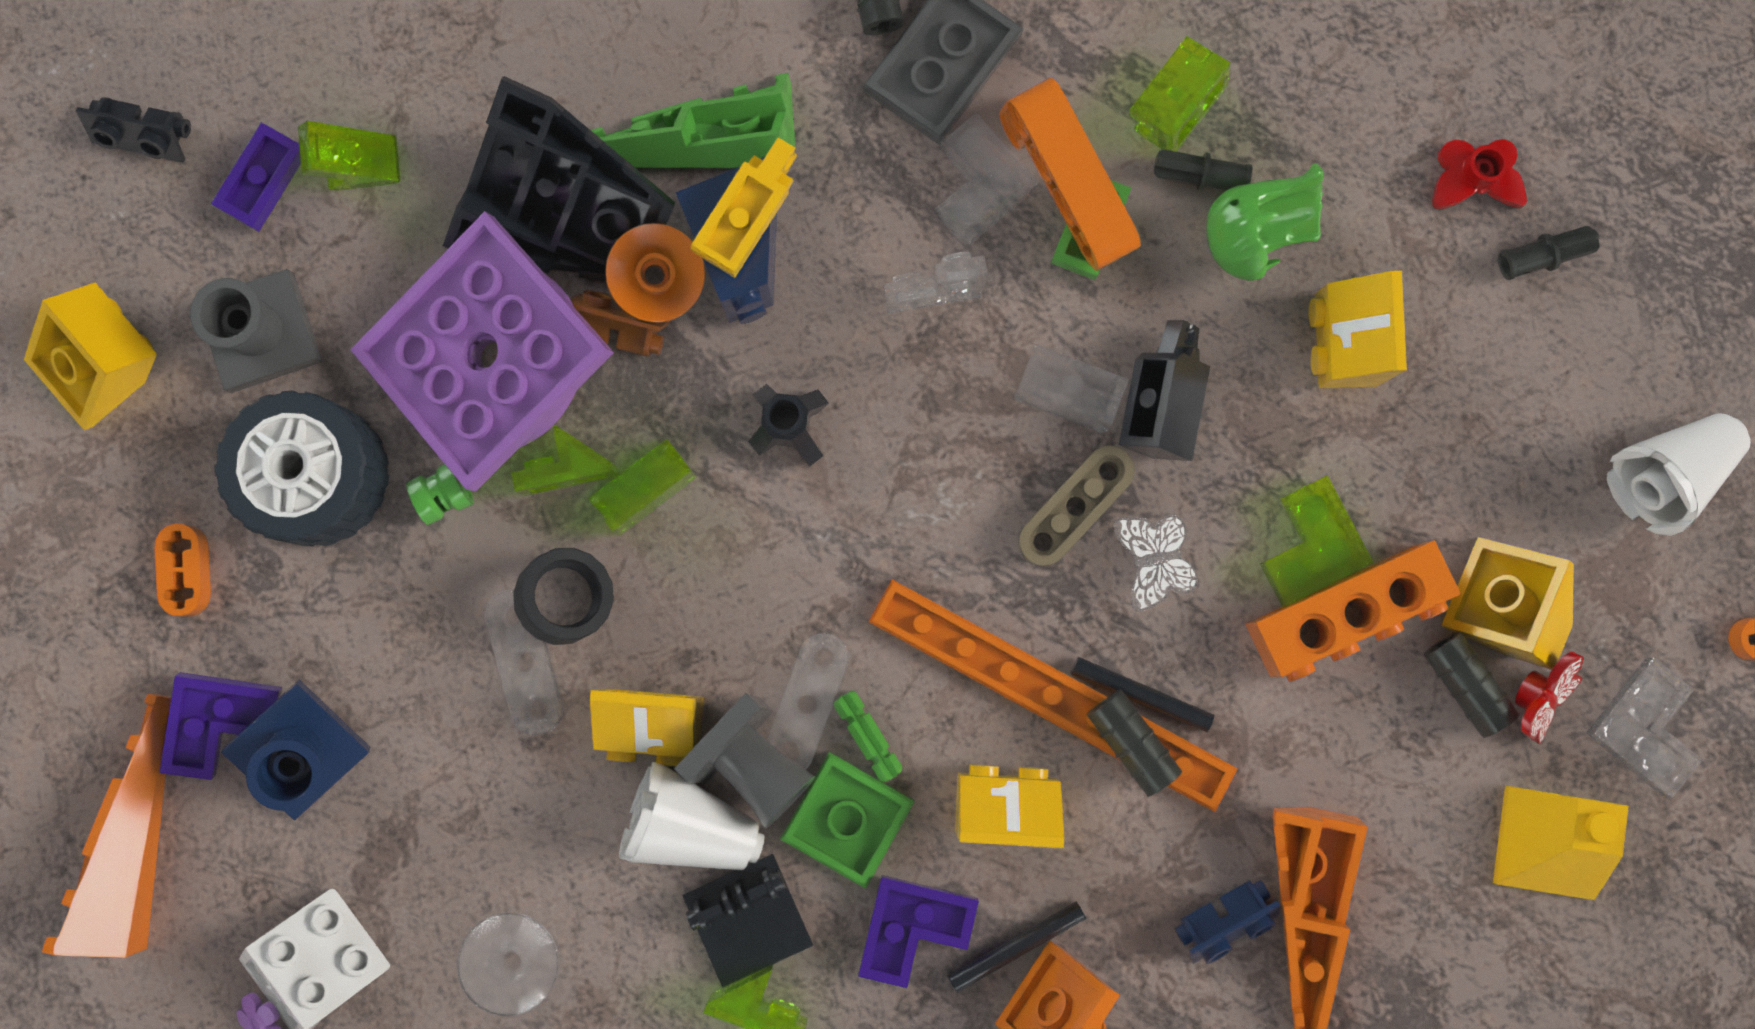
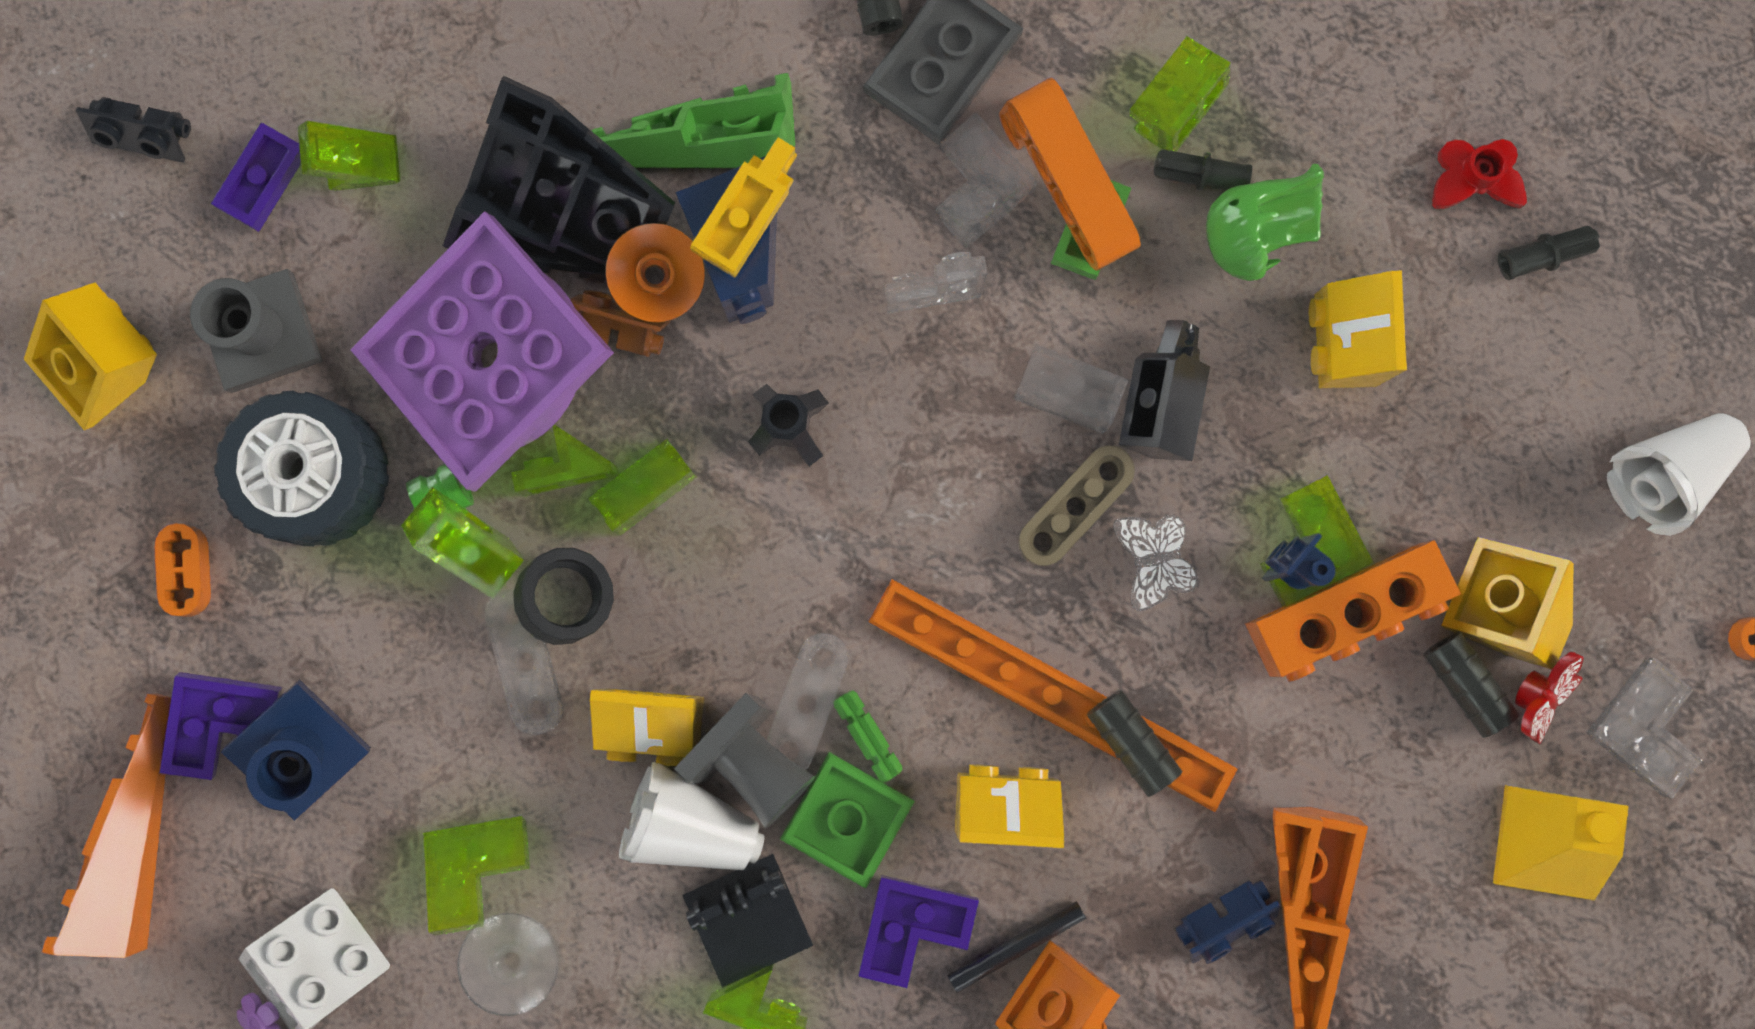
black bar [1071,657,1215,732] -> none
none -> clear neon green brick [401,487,524,599]
none -> clear neon green plate [423,816,530,936]
none -> dark blue hinge [1261,533,1335,590]

